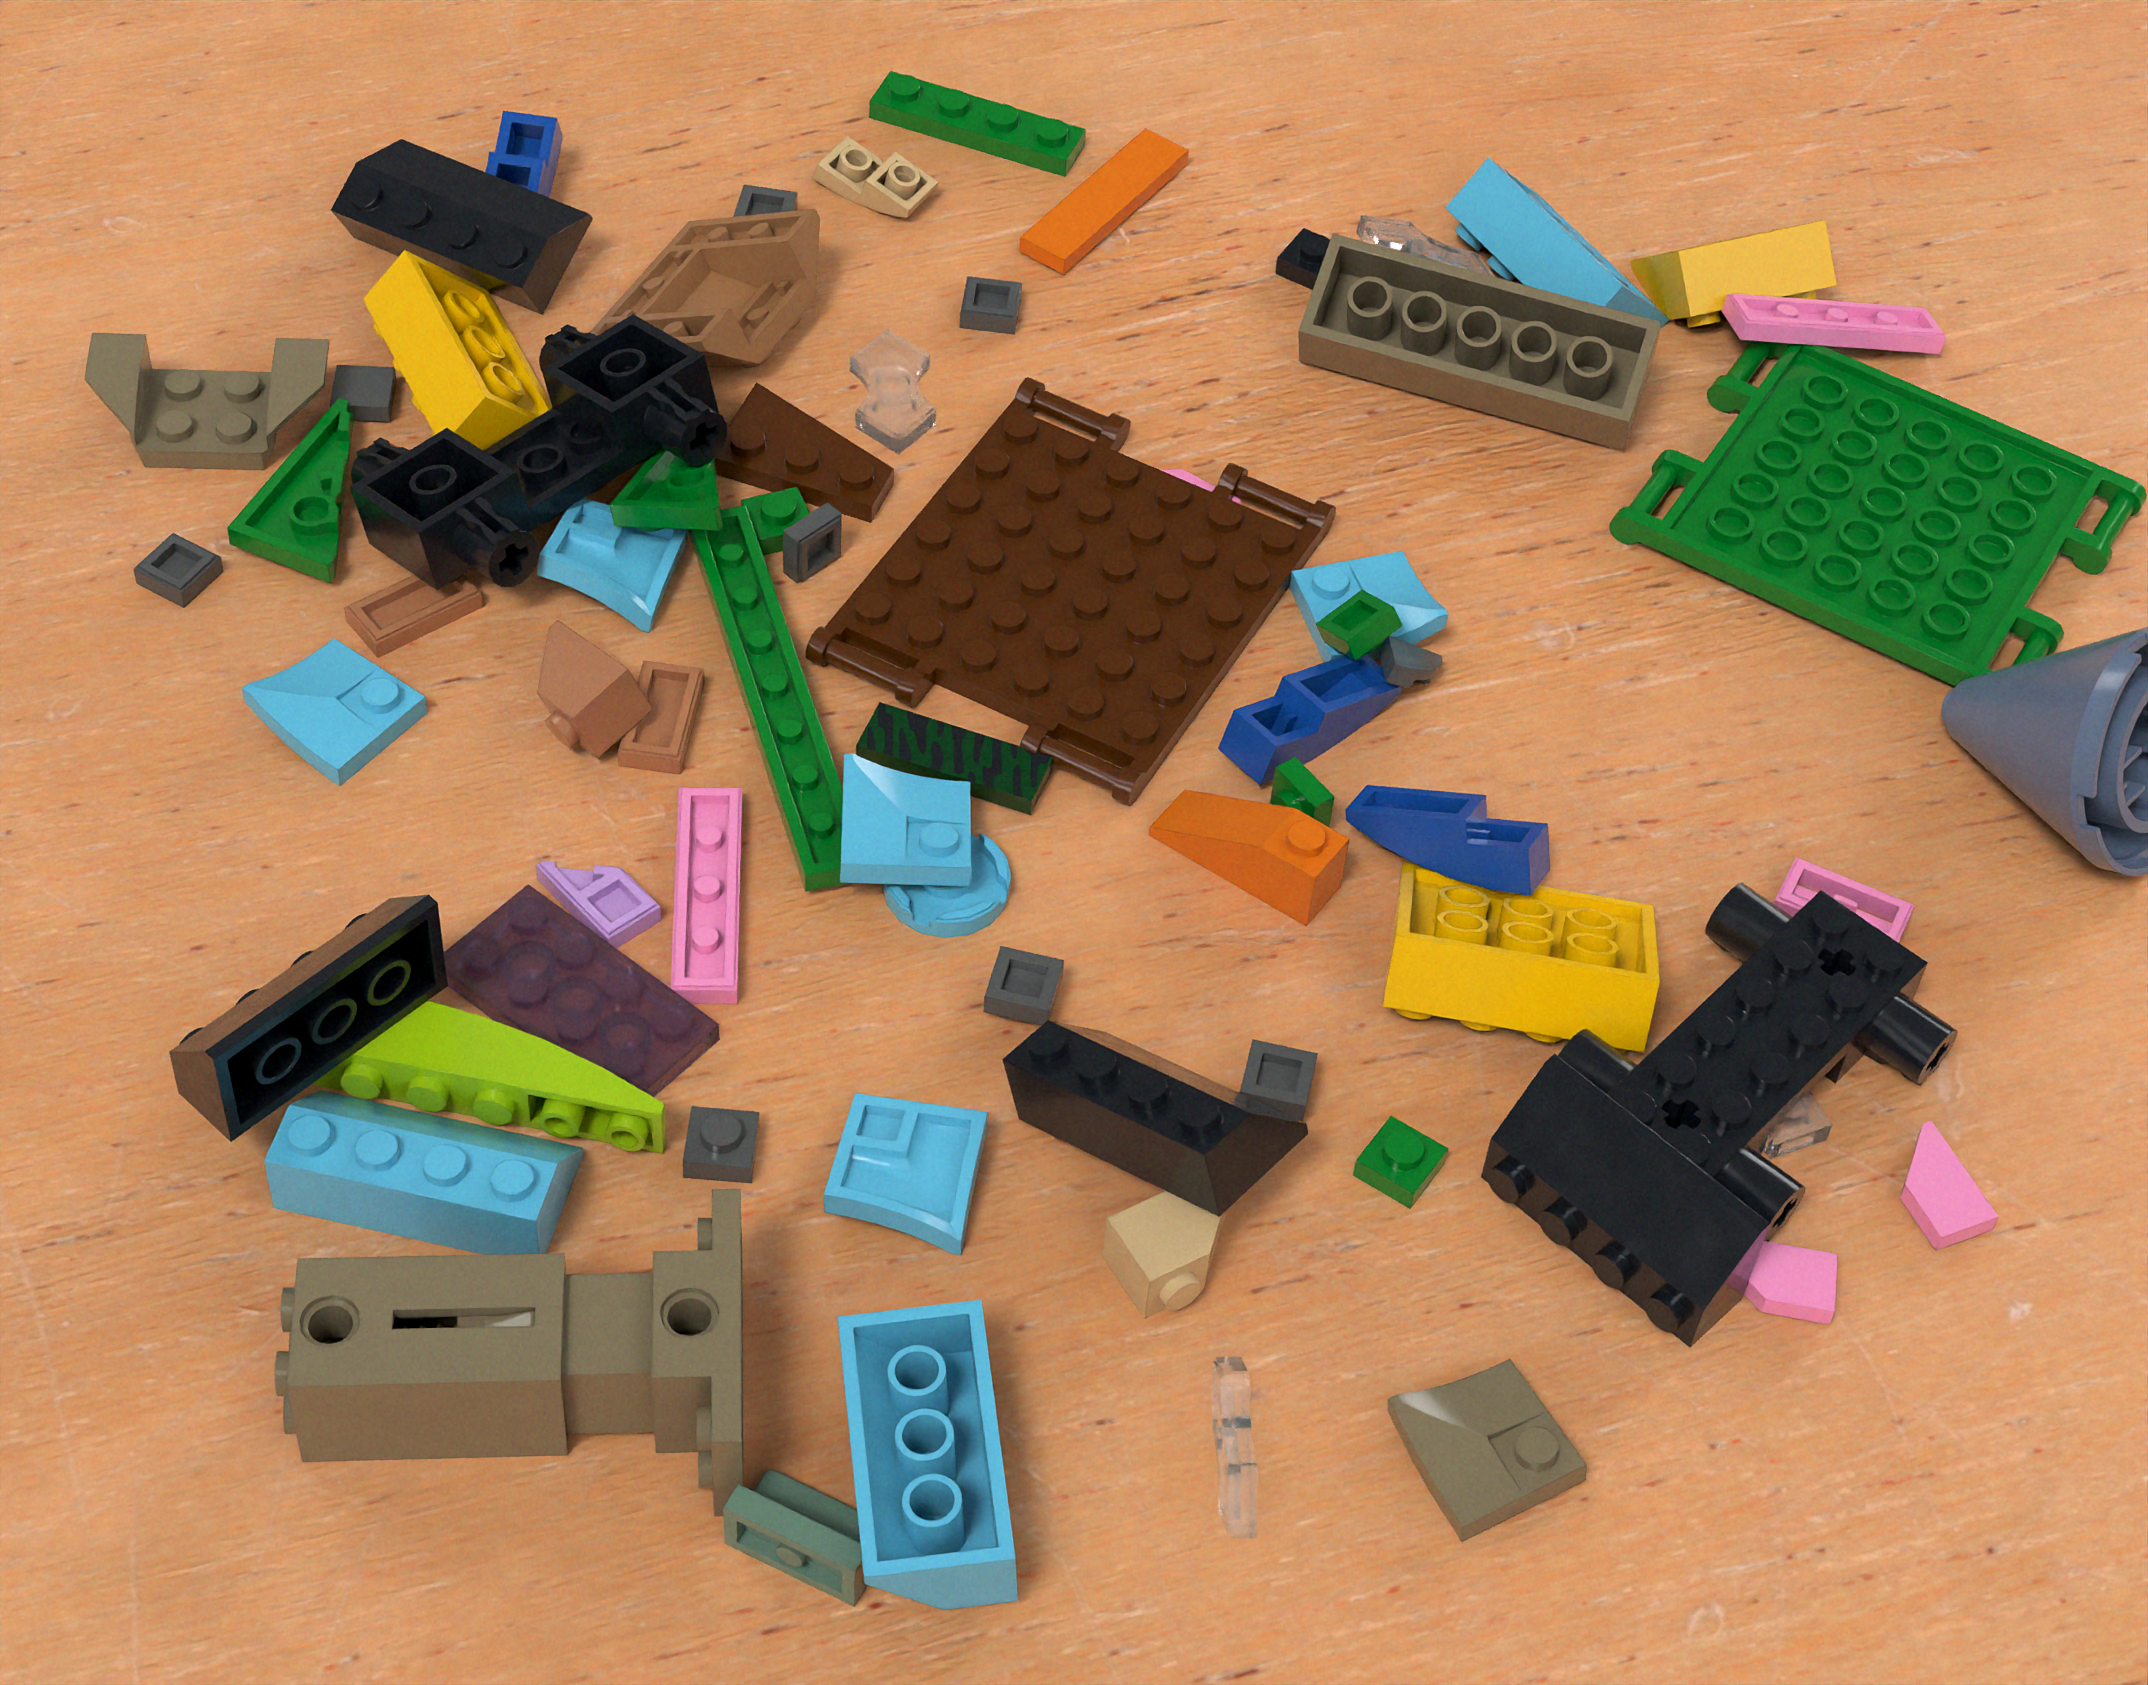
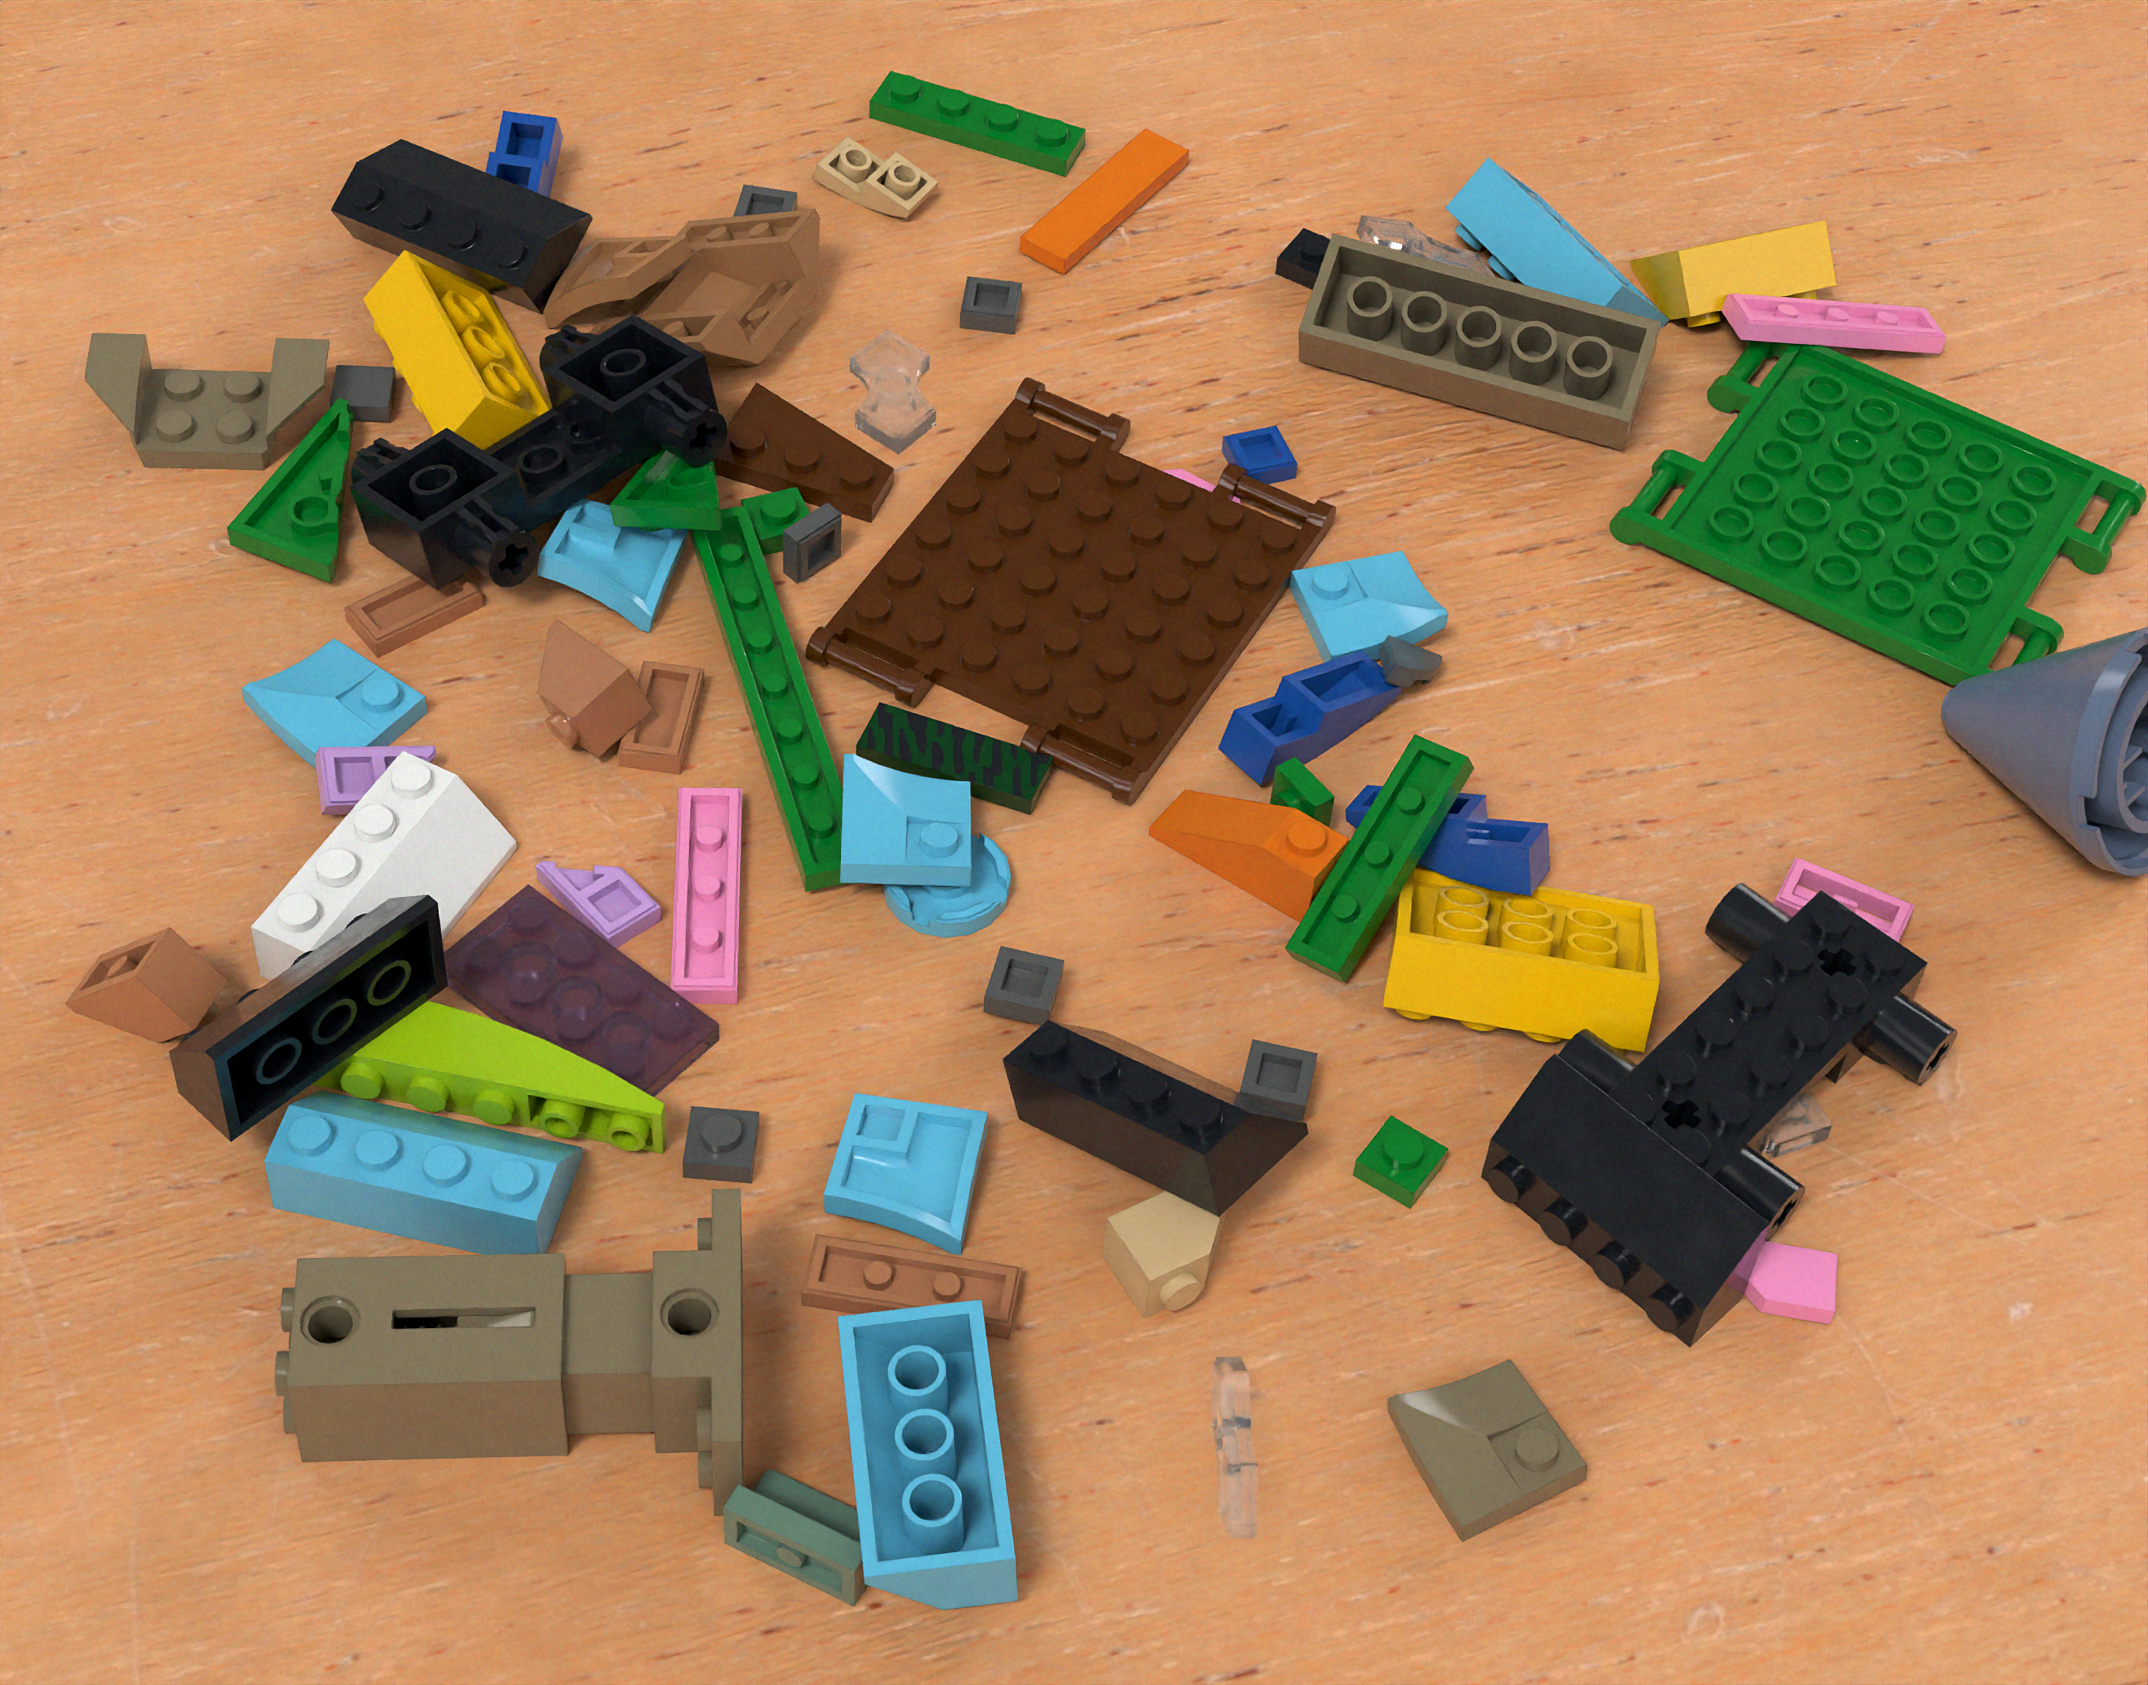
dark grey tile [133,533,223,608] -> none
green plate [1316,590,1403,661] -> none
bright pink tile [1900,1121,1999,1250] -> none
none -> nougat slope [65,927,228,1043]
none -> white slope [251,751,517,981]
none -> lavender tile [315,745,436,815]
none -> medium nougat plate [543,235,693,328]
none -> nougat tile [802,1234,1022,1339]
none -> blue tile [1221,425,1298,484]
none -> green plate [1285,734,1474,983]

